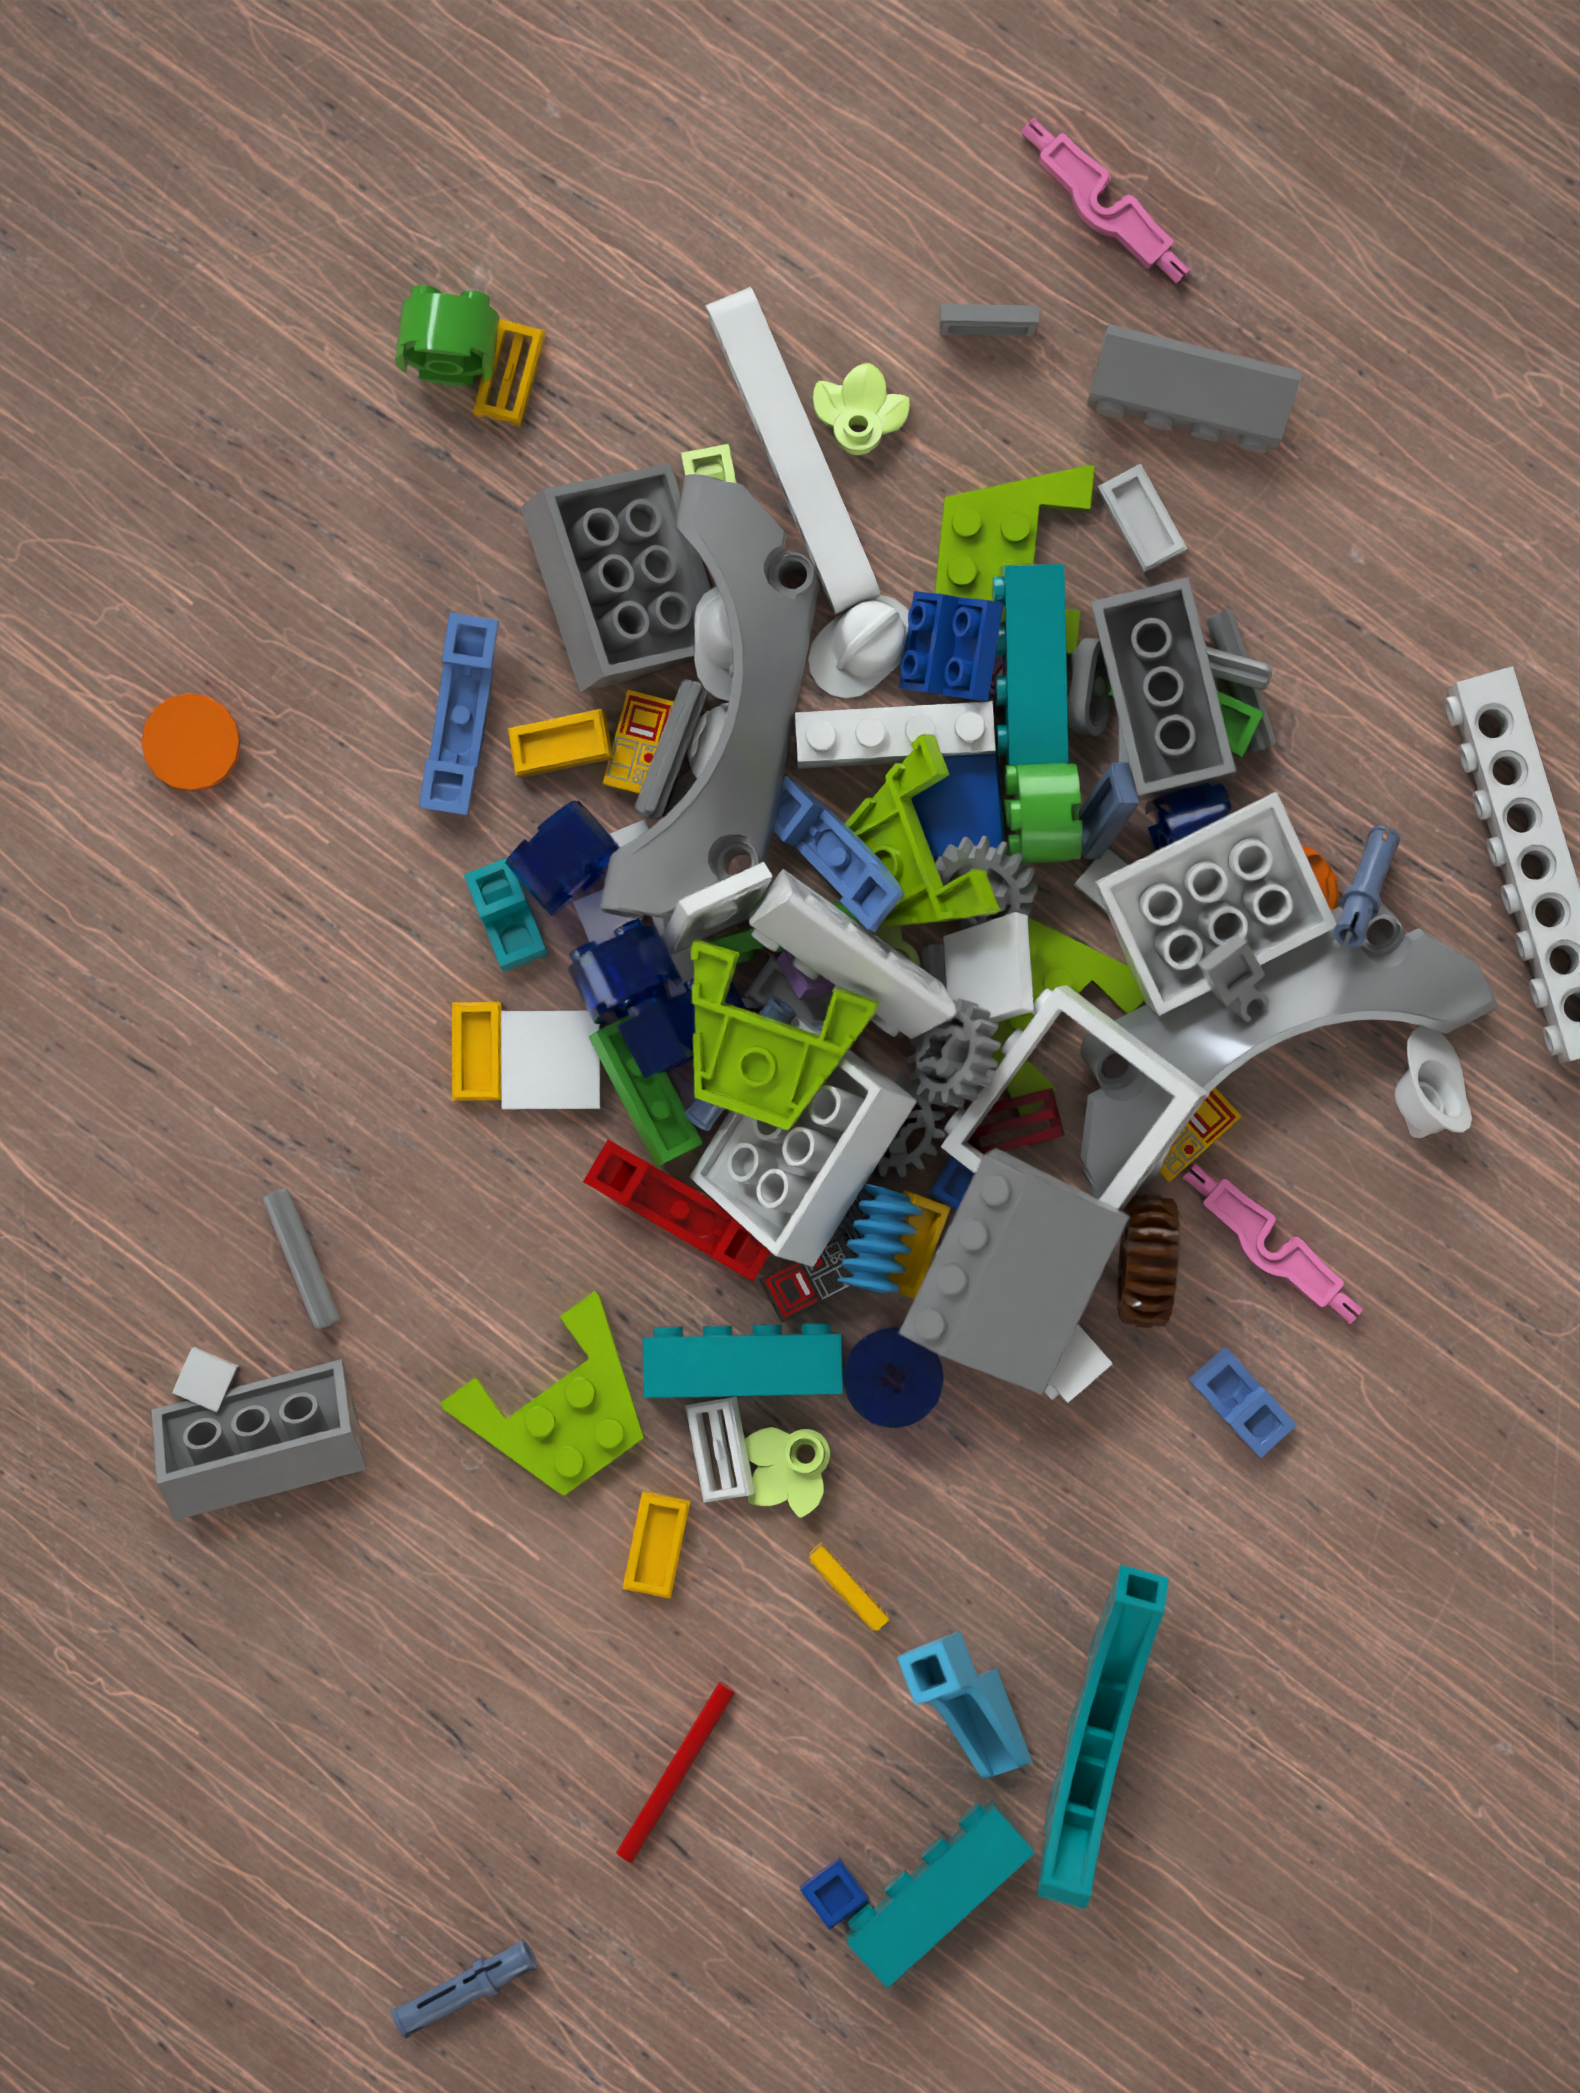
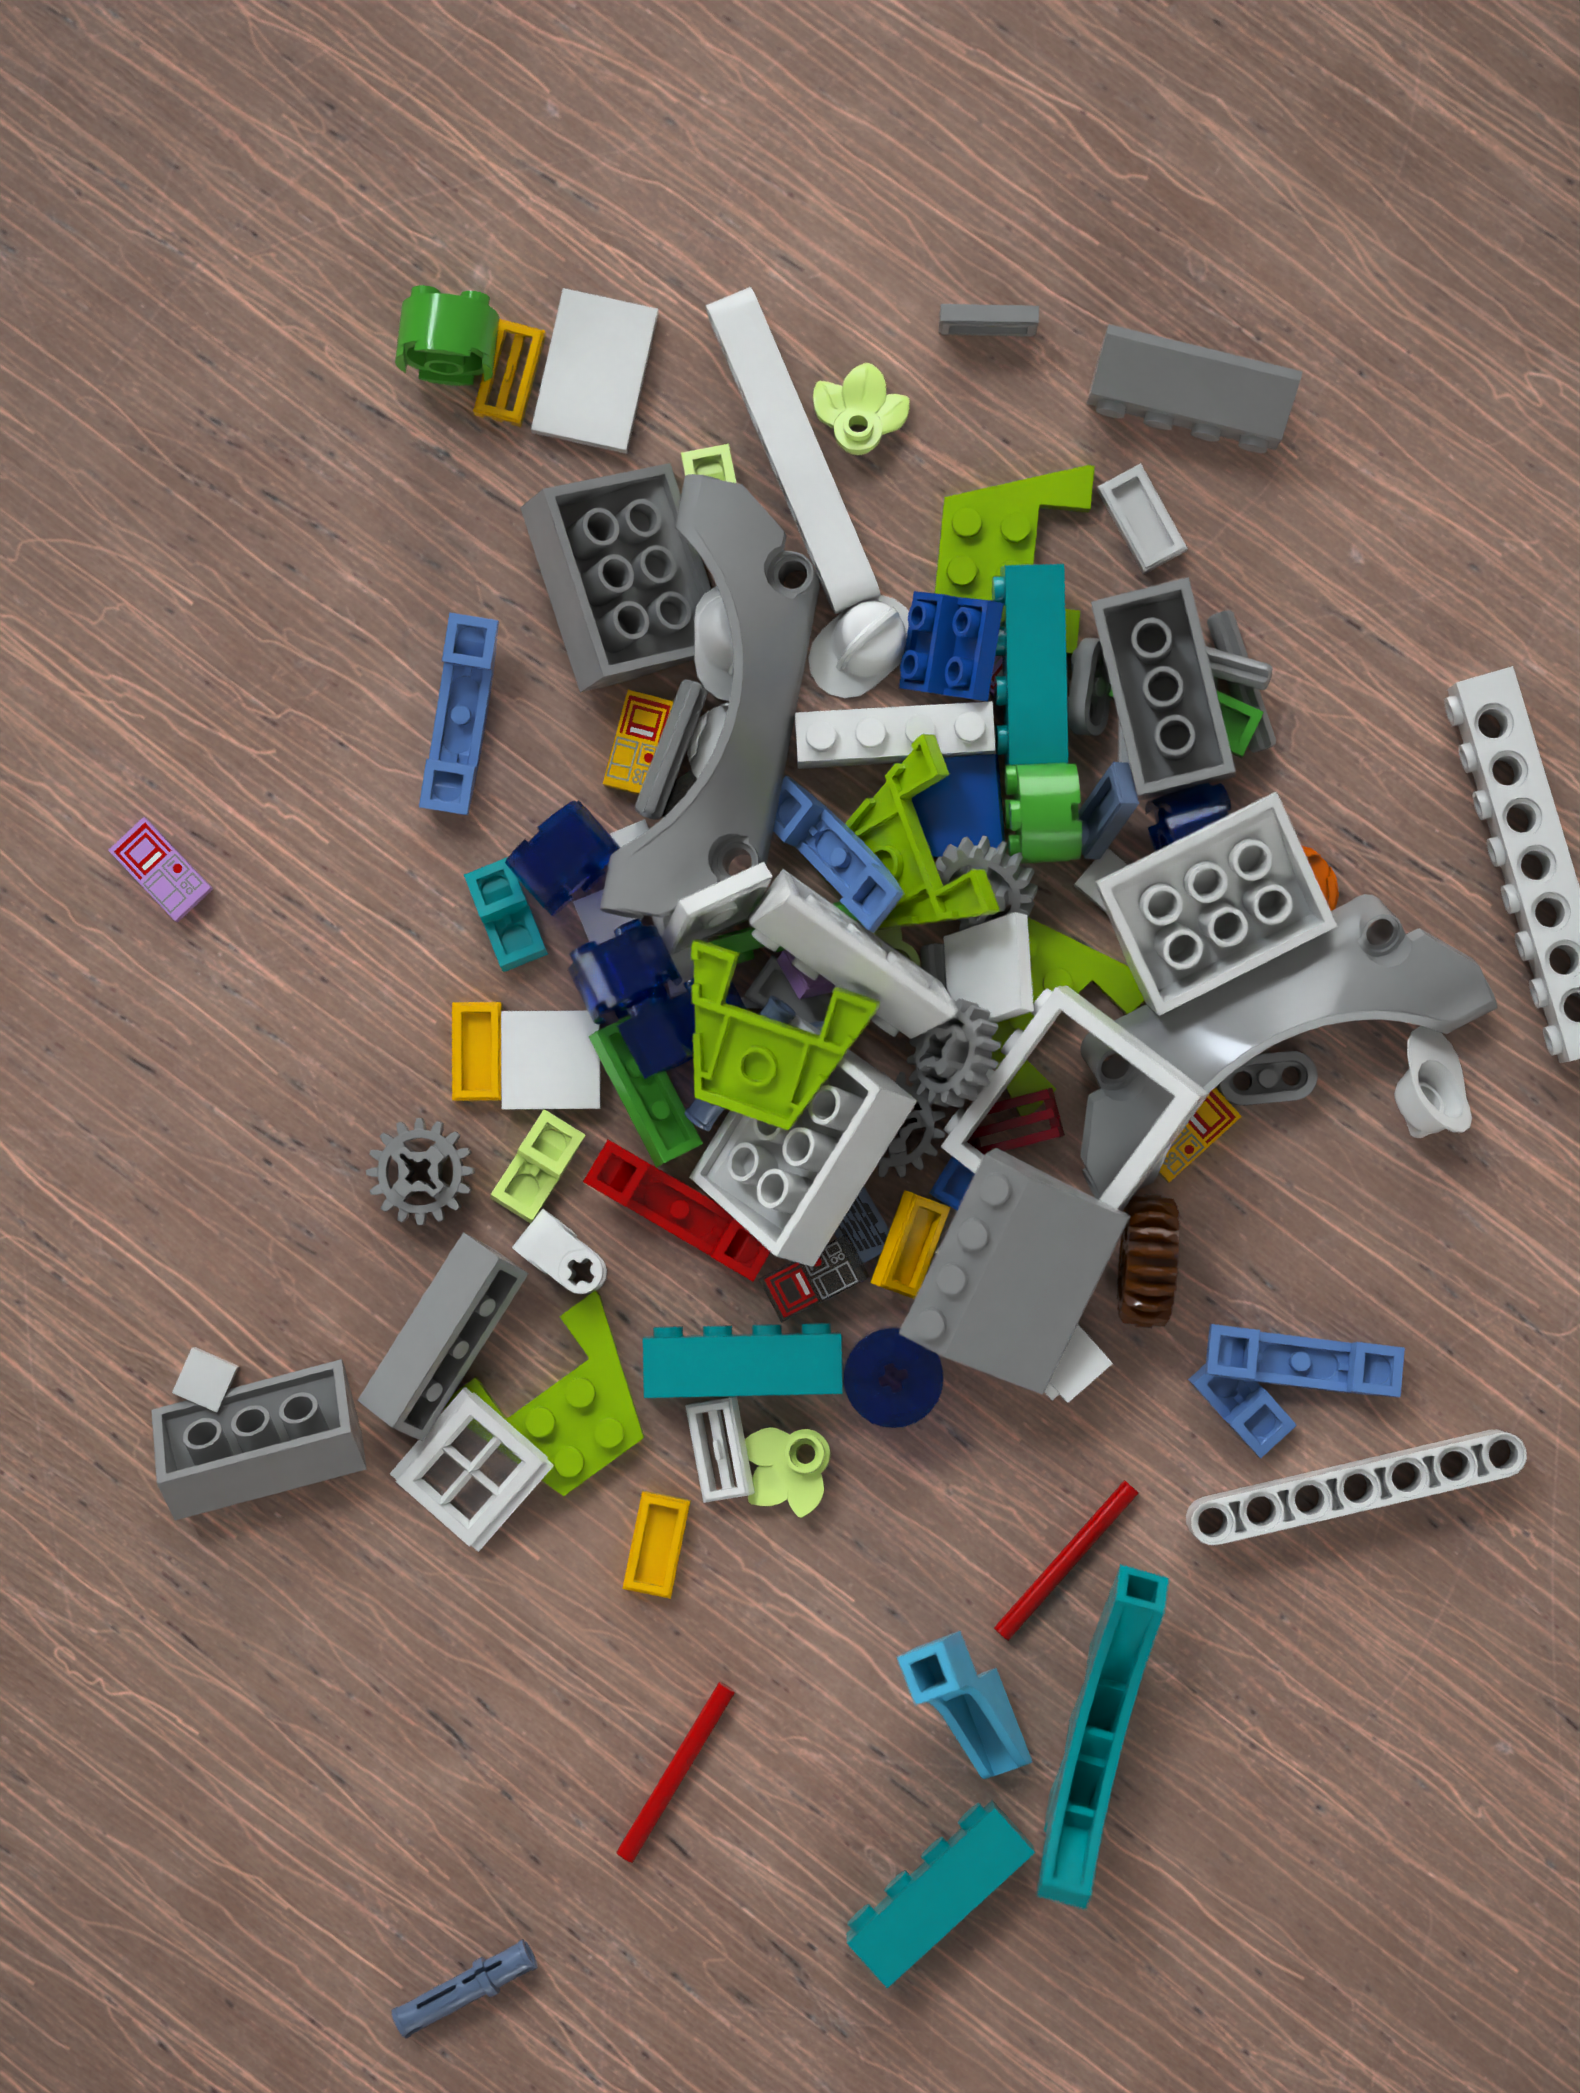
orange tile [141,693,240,791] -> none
light grey axle [263,1189,340,1330] -> none
yellow tile [508,708,613,778] -> none
blue tile [800,1857,869,1930] -> none
yellow tile [809,1542,889,1632] -> none
dark azure piece [837,1184,923,1294] -> none
bright pink piece [1021,117,1191,285] -> none
bright pink piece [1182,1162,1363,1324] -> none
light grey plate [1197,933,1269,1022] -> none
sand blue pin [1333,825,1400,948] -> none
none -> lavender tile [108,817,213,922]
none -> light grey brick [357,1232,529,1442]
none -> light grey gear [366,1118,475,1225]
none -> white piece [390,1387,554,1552]
none -> yellowish green slope [490,1109,586,1224]
none -> white piece [512,1209,607,1294]
none -> white tile [531,288,659,454]
none -> red bar [994,1480,1139,1641]
none -> white beam [1186,1430,1527,1545]
none -> medium blue slope [1205,1324,1405,1397]
none -> light grey plate [1217,1051,1318,1106]

